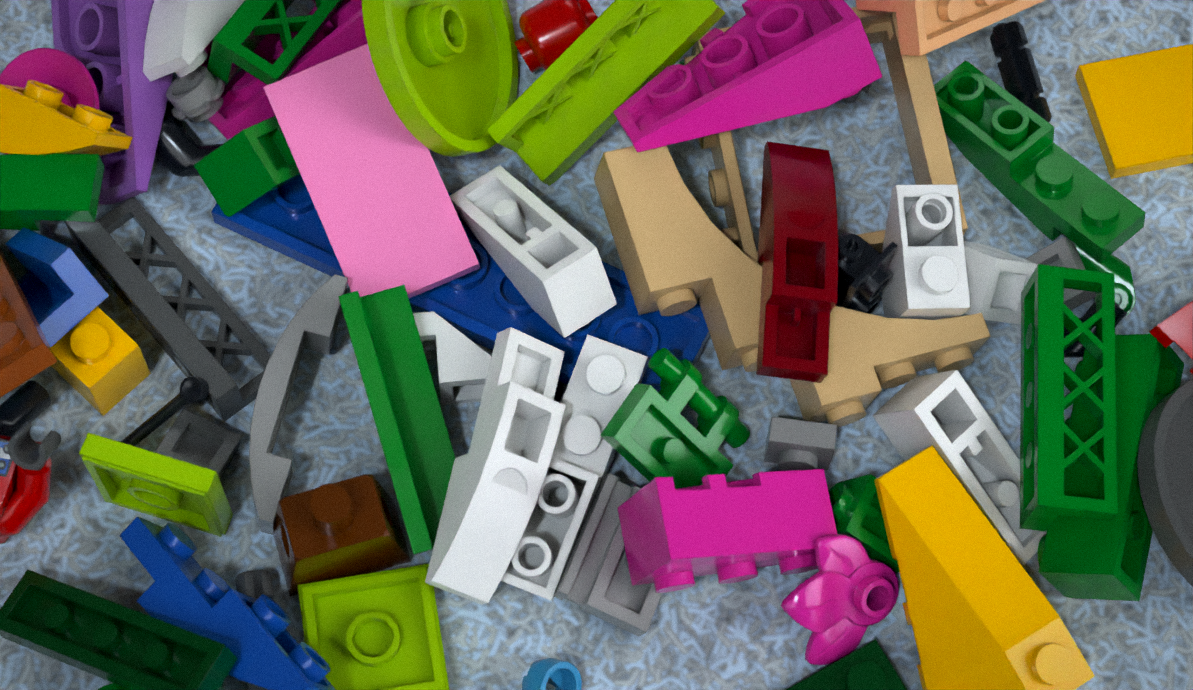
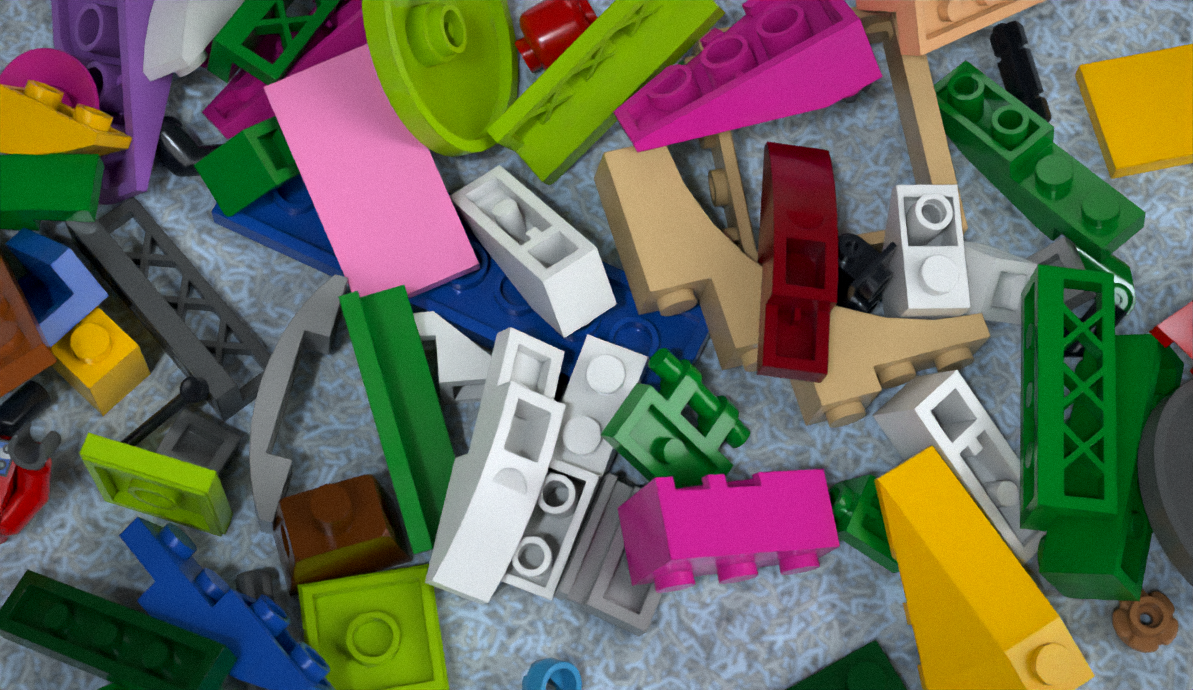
light grey plate [166,66,225,122] -> none
light grey plate [764,416,837,471] -> none
dark pink plate [781,534,899,665] -> none
none -> medium nougat plate [1112,589,1179,653]

